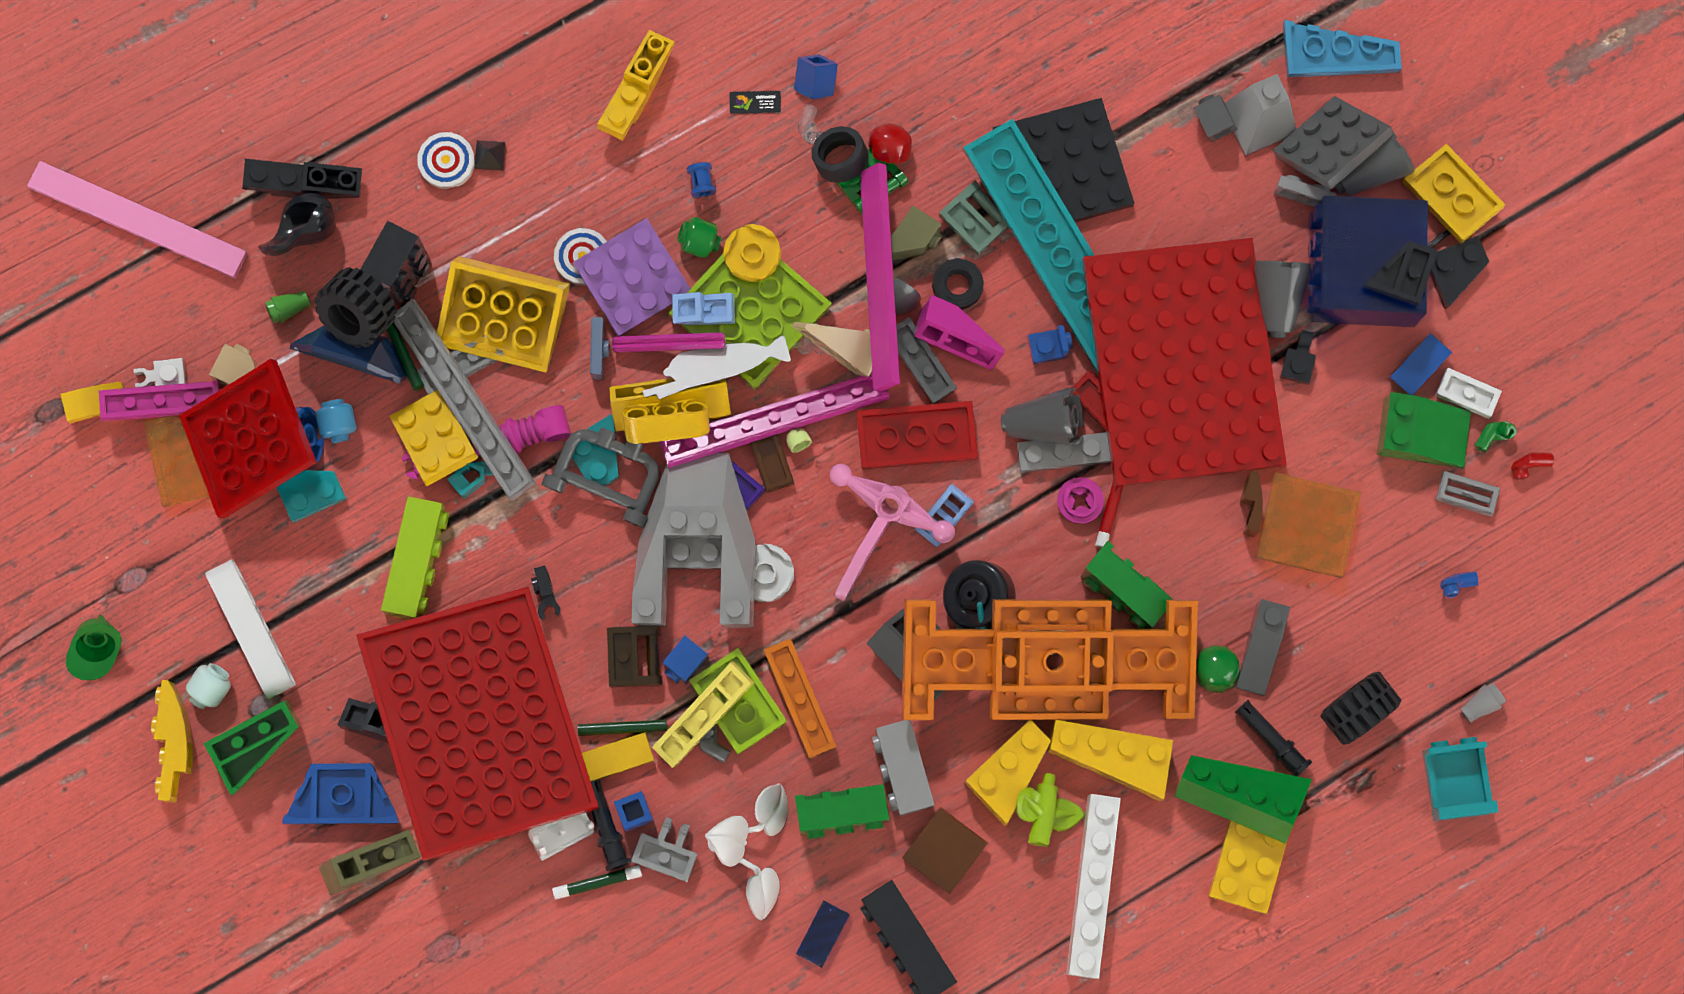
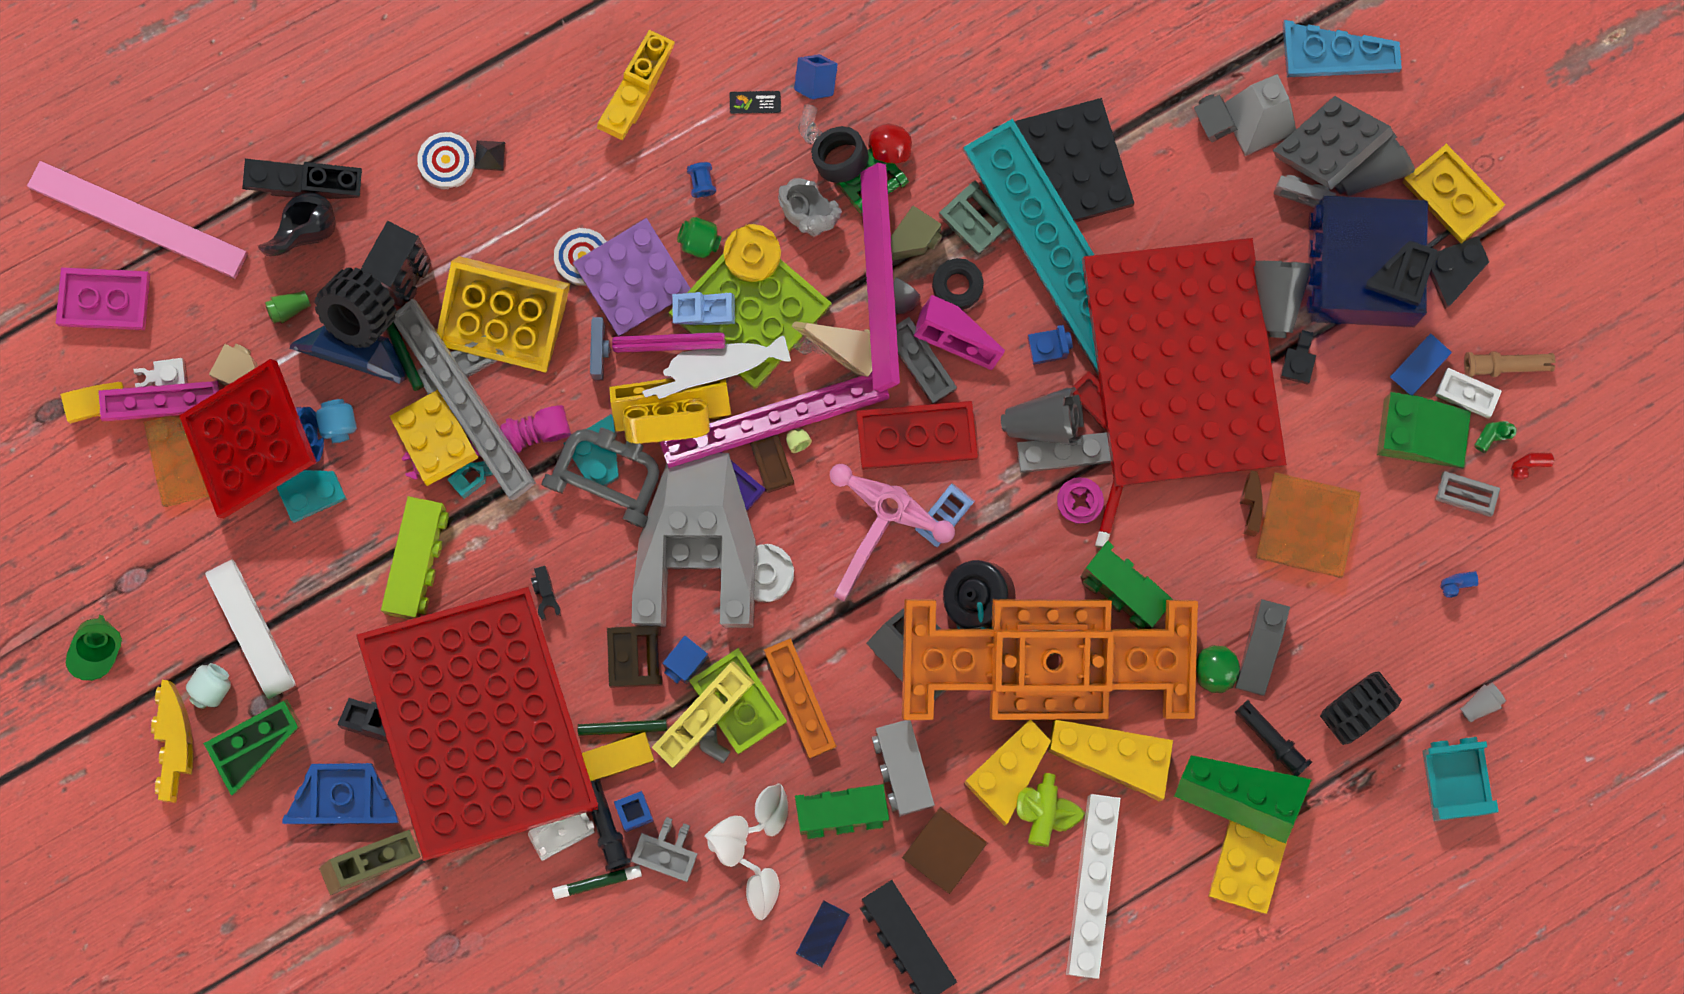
none -> dark pink plate [56,267,150,330]
none -> light grey hair [778,178,842,237]
none -> medium nougat pin [1464,351,1556,378]

